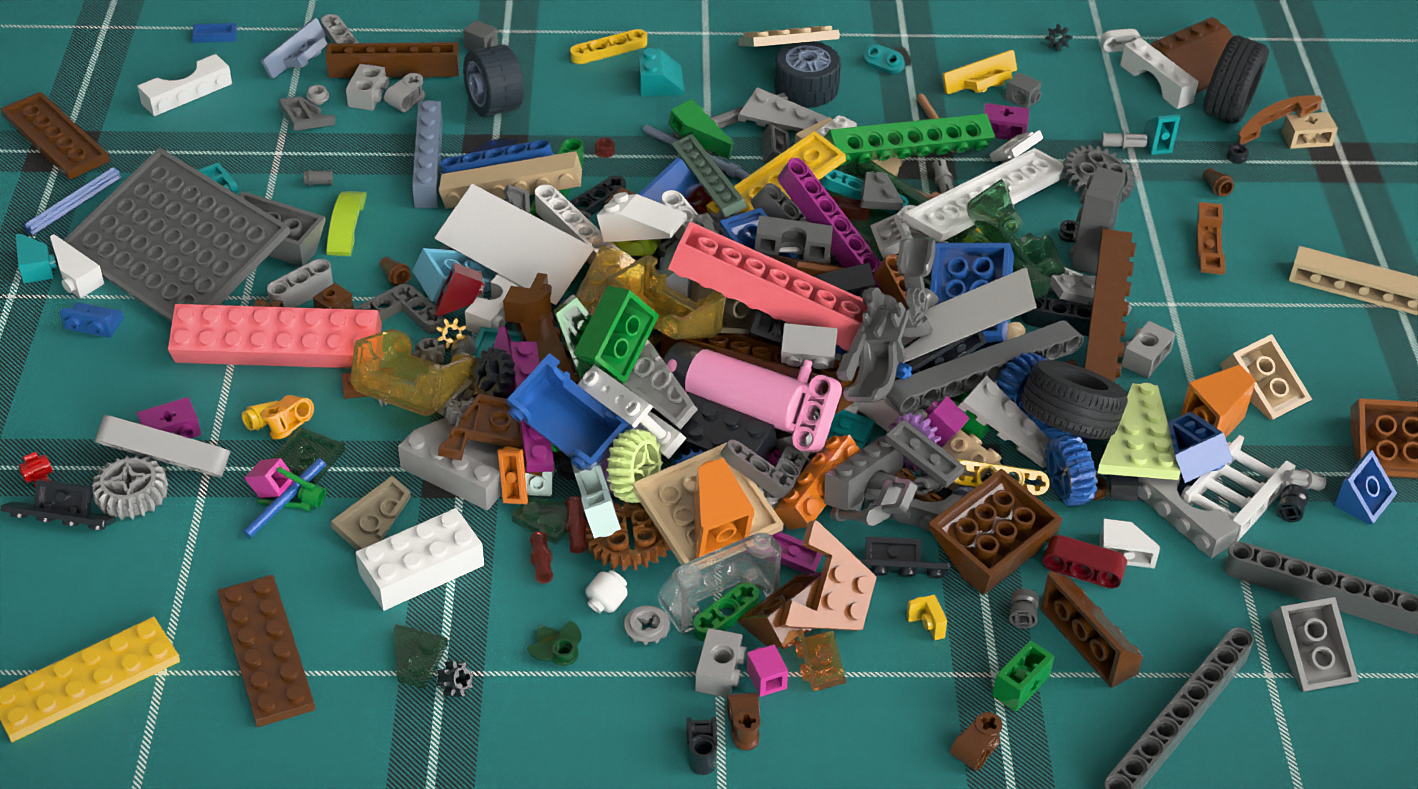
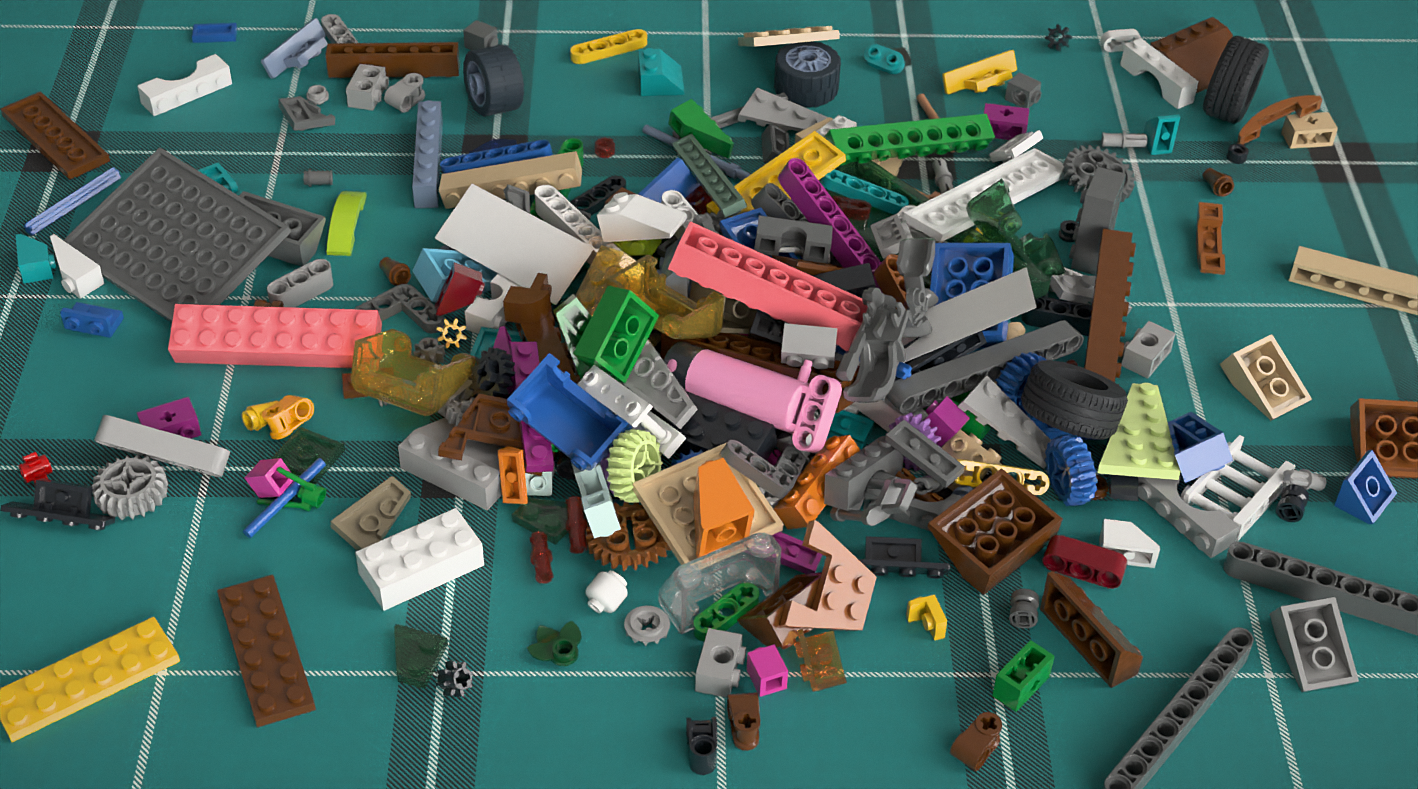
reddish brown brick [313,283,354,309] -> none
dark grey plate [450,335,477,371] -> none
dark grey wing [860,172,904,210] -> none
orange slope [1180,364,1256,438] -> none

